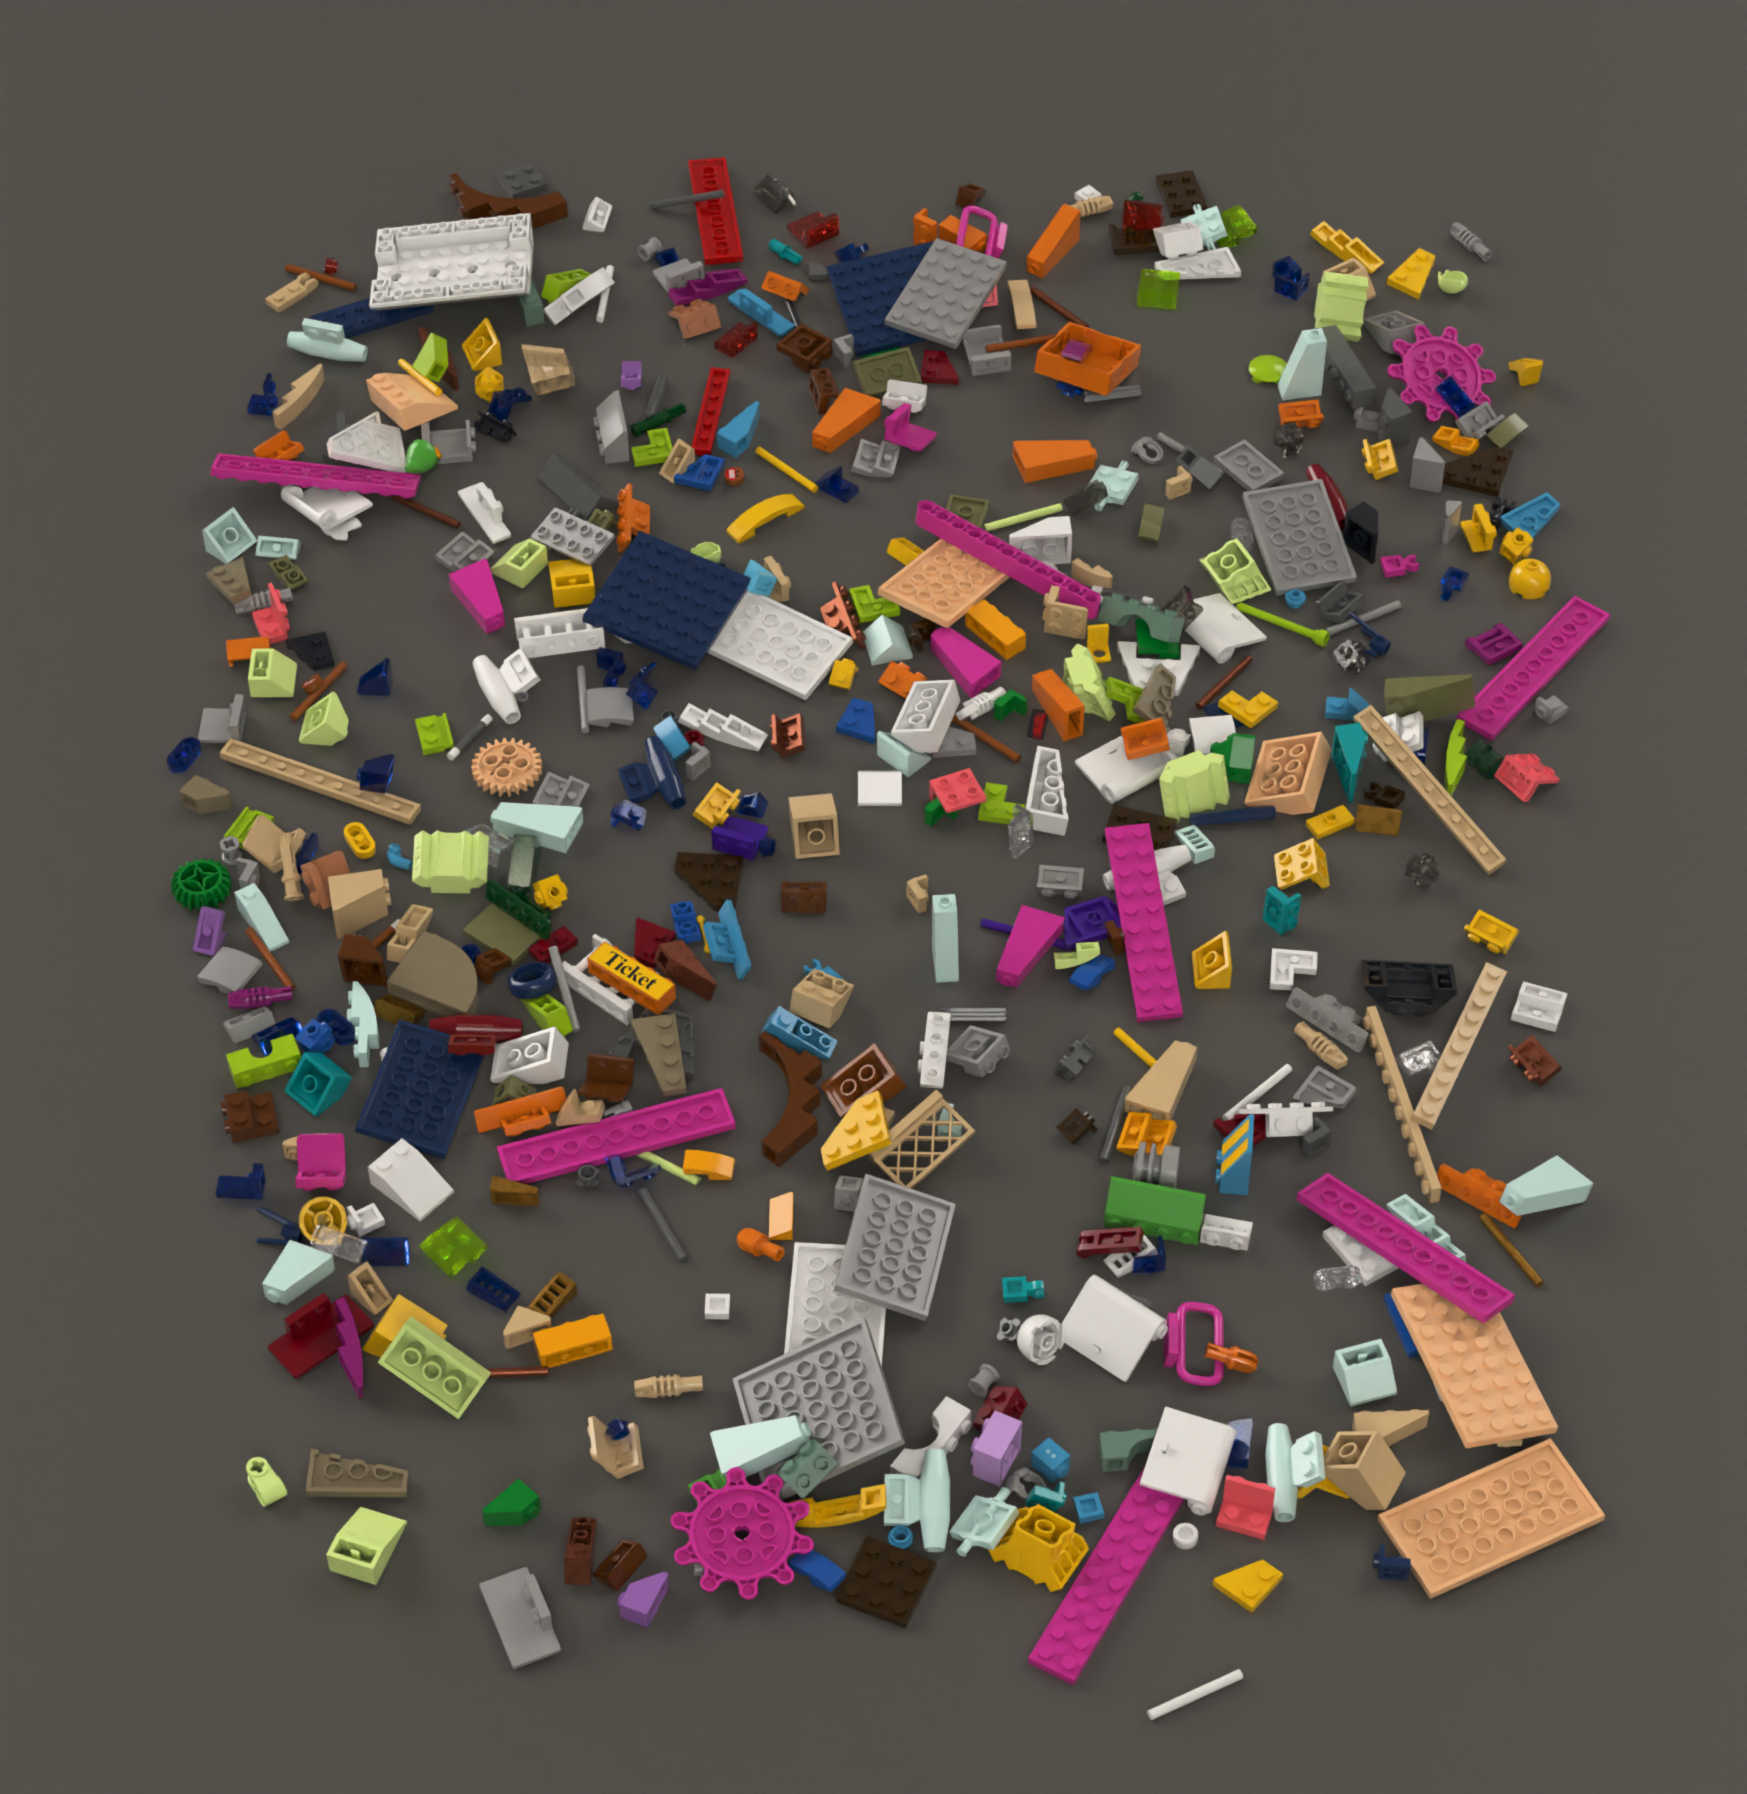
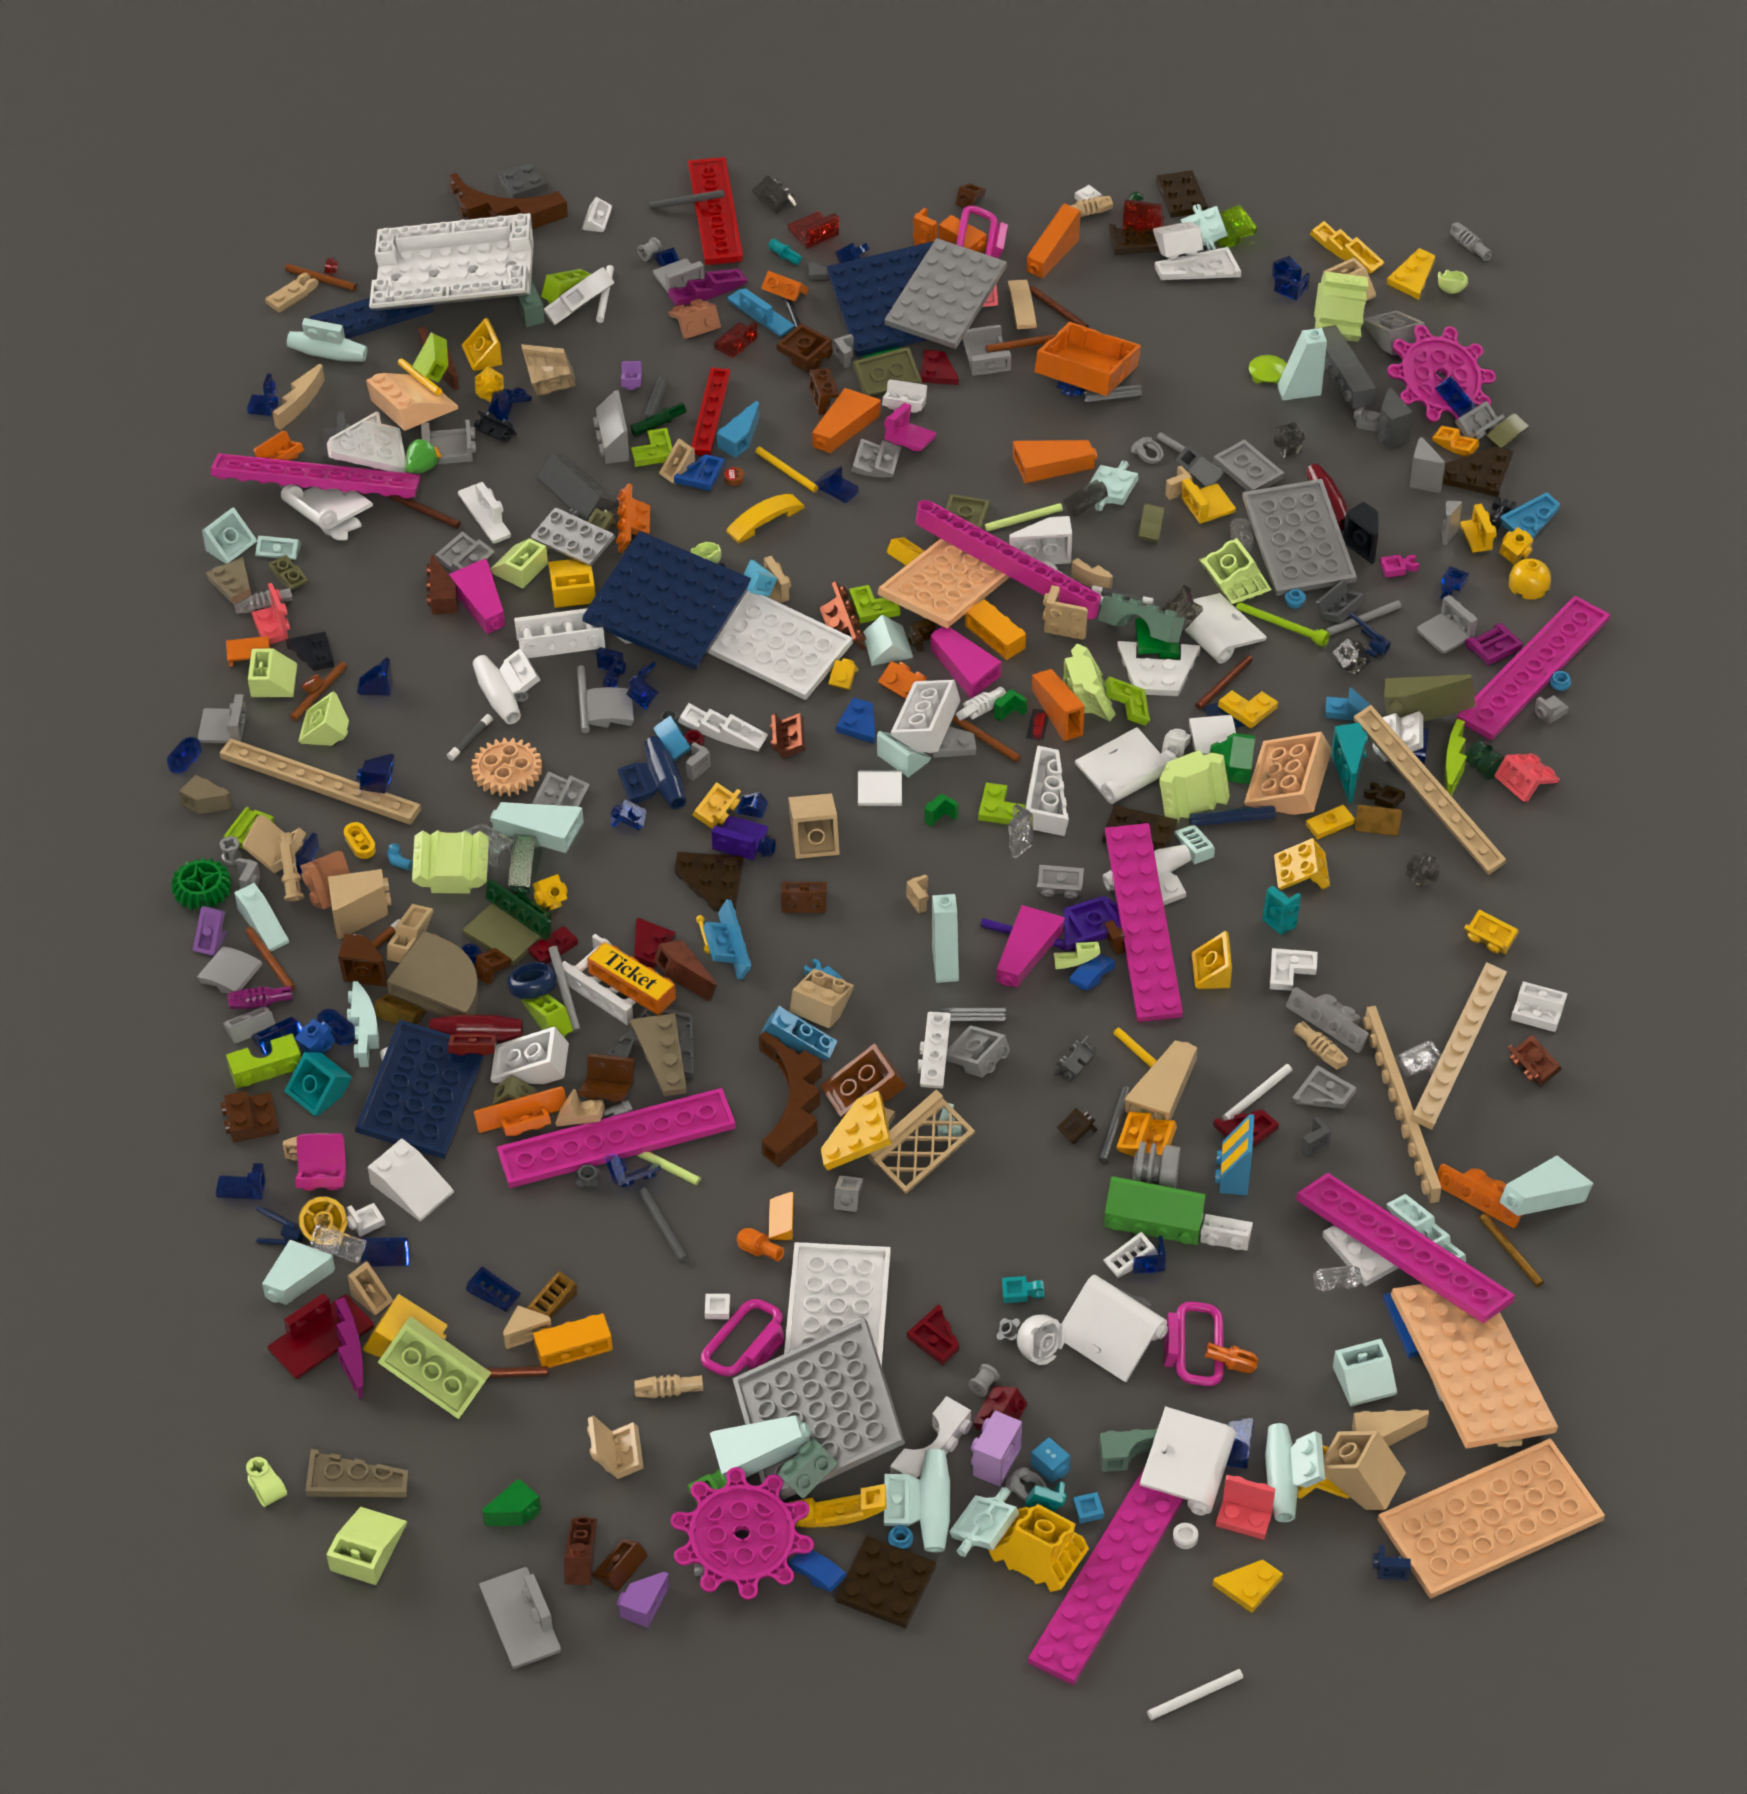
lime plate [415,713,454,755] -> none
clear neon green slope [419,1217,488,1278] -> none
pearl gold slope [490,1176,540,1206] -> none
clear blue plate [606,1418,630,1441] -> none
blue slope [670,901,701,943] -> none
light orange slope [683,1150,735,1180] -> none
light grey plate [833,1174,956,1321] -> none
coral bracket [929,768,986,813] -> none
magenta slope [1062,339,1093,364] -> none
dark red plate [1076,1227,1144,1258] -> none
yellow bracket [1086,624,1111,663] -> none
orange bracket [1121,718,1170,760] -> none
dark tan wing [1132,663,1176,733] -> none
clear neon green slope [1137,269,1180,309] -> none
white bracket [1239,1102,1333,1137] -> none
orange bracket [1278,399,1324,430] -> none
black slope [1361,960,1457,1016] -> none
yellow bracket [1362,438,1399,480] -> none
yellow slope [1508,358,1543,386] -> none
none -> copper slope [426,555,457,615]
none -> dark pink bar [700,1299,785,1377]
none -> dark red wing [907,1304,959,1366]
none -> yellow bracket [1181,478,1236,524]
none -> light grey bracket [1417,595,1478,654]
none -> dark azure plate [1550,671,1571,691]

